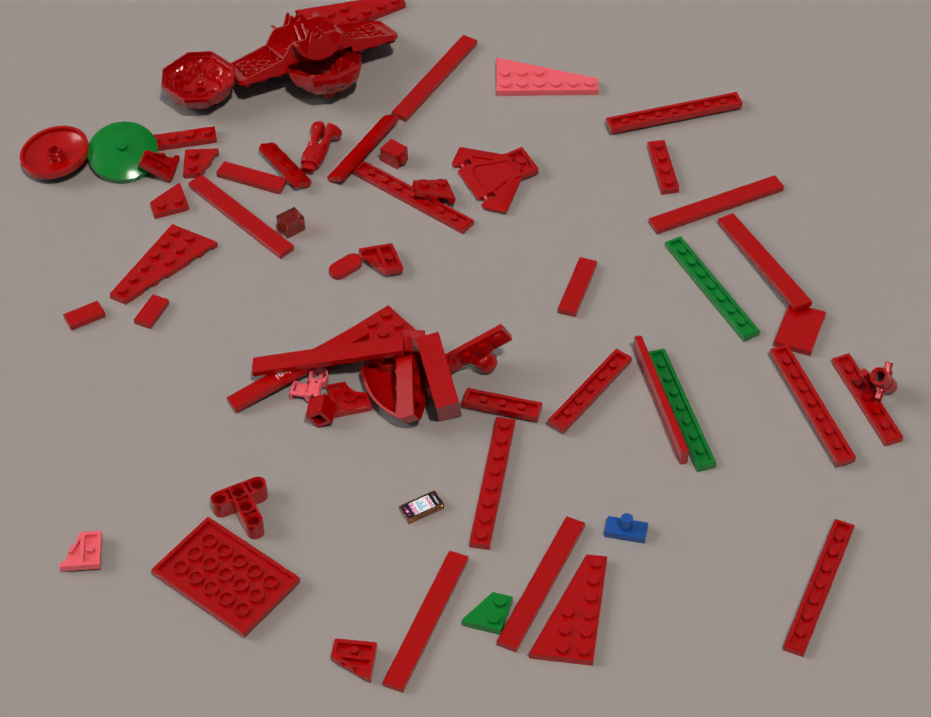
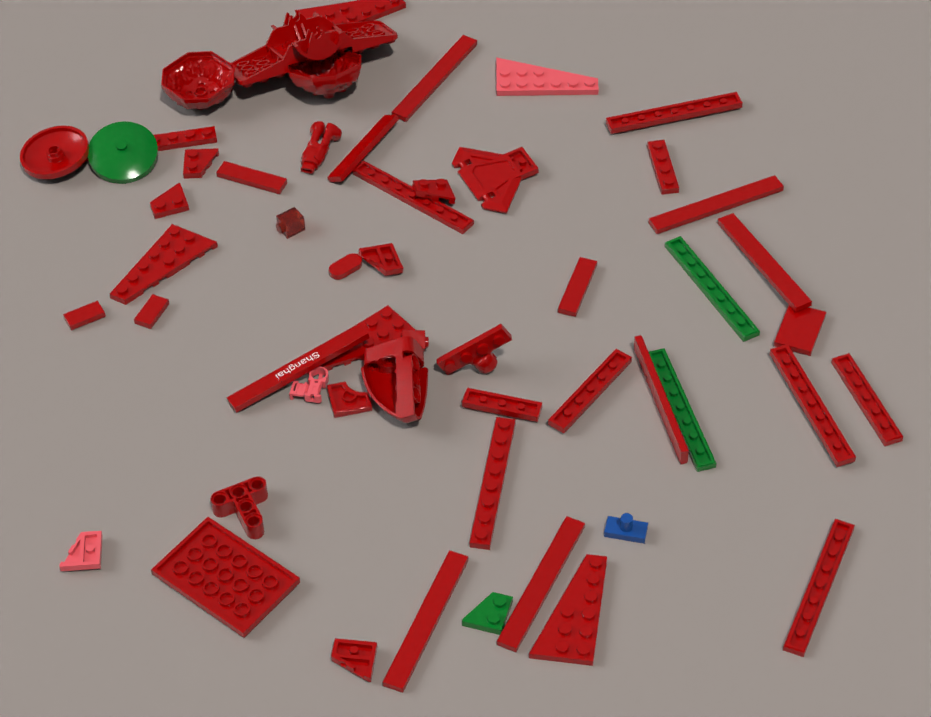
red wing [138,150,180,183] -> none
red tile [188,175,294,259] -> none
red tile [252,336,404,377] -> none
red plate [258,142,312,188] -> none
red brick [306,393,337,428] -> none
red brick [380,139,408,169] -> none
tile [399,490,444,524] -> none
red brick [416,332,462,422] -> none
red pin [860,361,898,401] -> none

